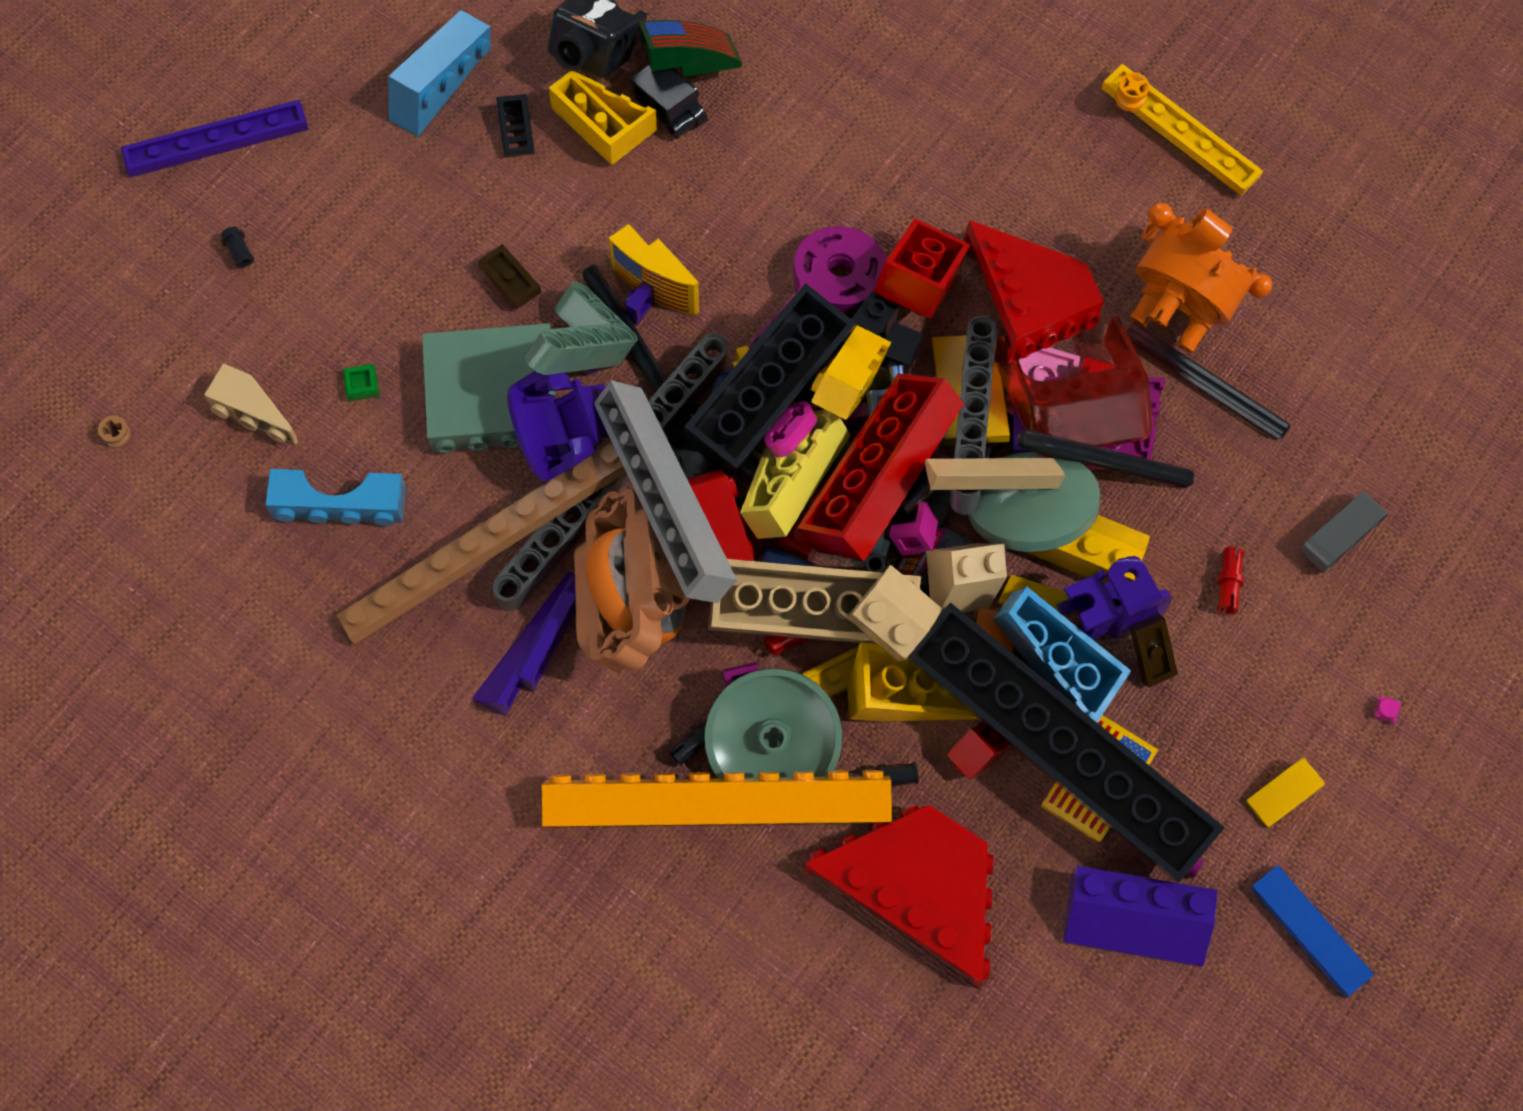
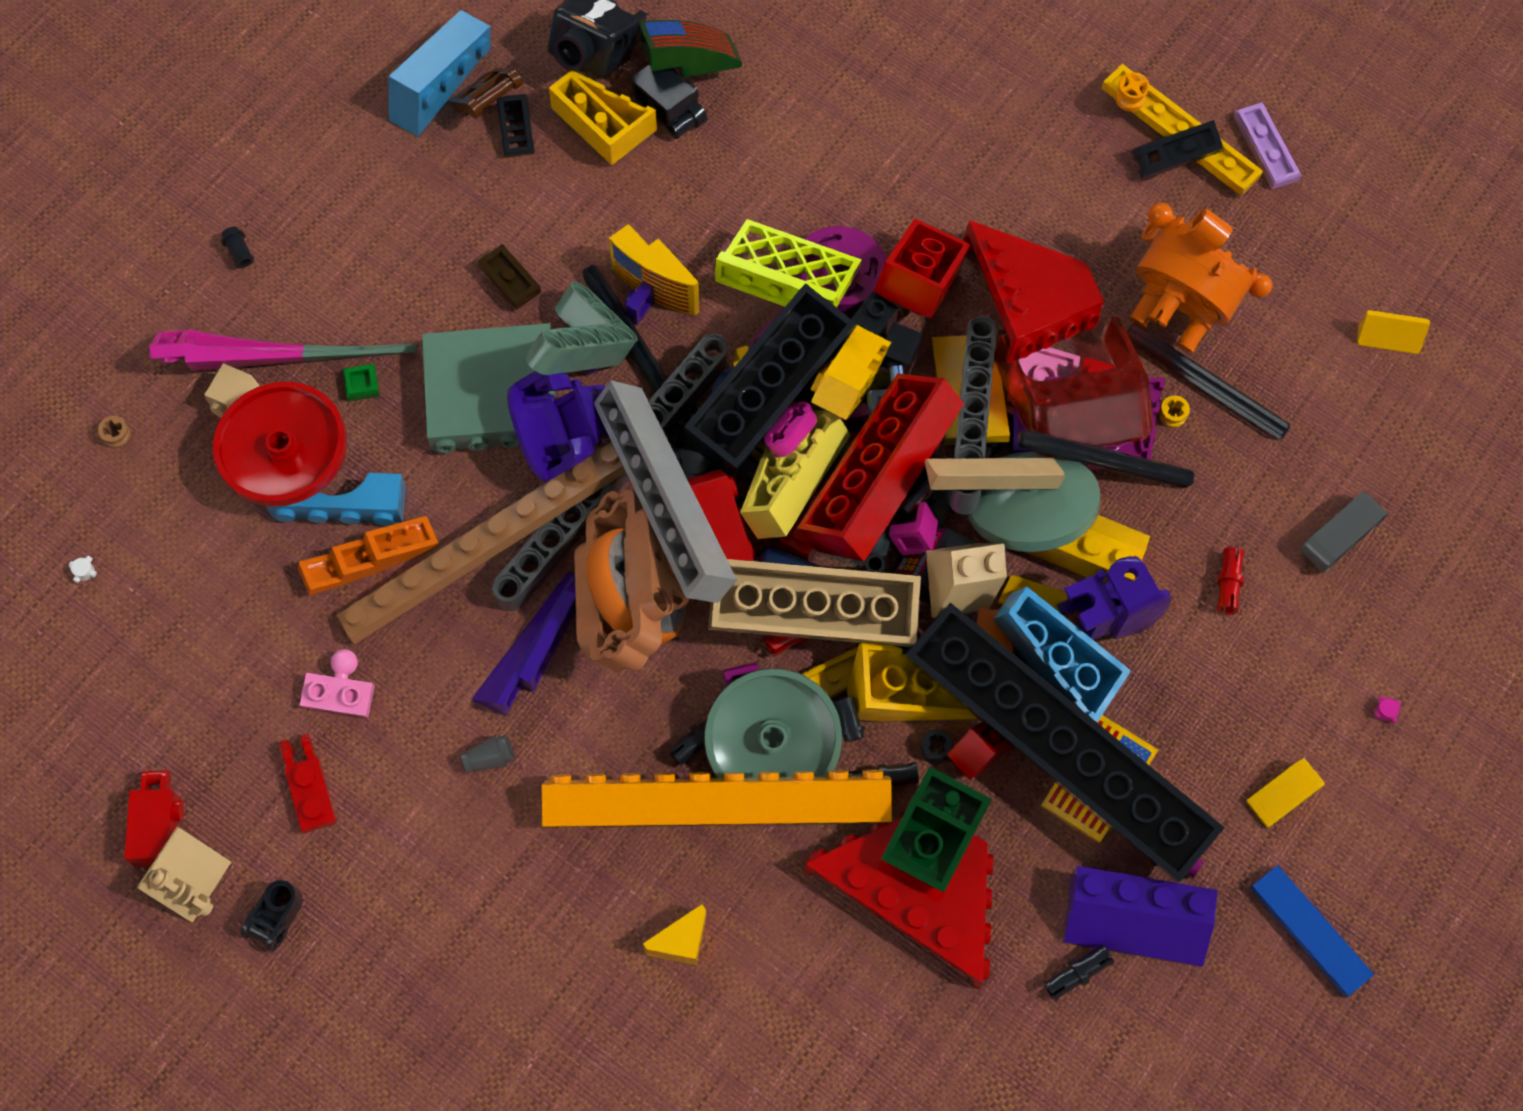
dark purple tile [121,99,309,178] -> none
tan slope [846,565,943,662] -> none
dark brown plate [1129,614,1178,688] -> none
none -> white piece [69,556,97,583]
none -> red brick [124,770,184,867]
none -> tan hinge [137,827,231,923]
none -> dark pink plate [149,329,417,371]
none -> red dish [213,382,347,506]
none -> black piece [240,880,303,952]
none -> red hinge [280,733,337,834]
none -> orange slope [297,516,439,596]
none -> bright pink plate [299,649,375,718]
none -> reddish brown plate [449,68,524,119]
none -> dark grey cone [461,734,515,773]
none -> yellow slope [643,904,706,966]
none -> neon yellow fence [715,219,862,308]
none -> black pin [833,697,866,743]
none -> dark green slope [881,766,992,893]
none -> black bush [920,729,952,763]
none -> black pin [1043,944,1114,1002]
none -> black plate [1132,120,1224,181]
none -> yellow bush [1158,395,1190,428]
none -> lavender tile [1233,102,1301,190]
none -> yellow slope [1357,310,1430,354]

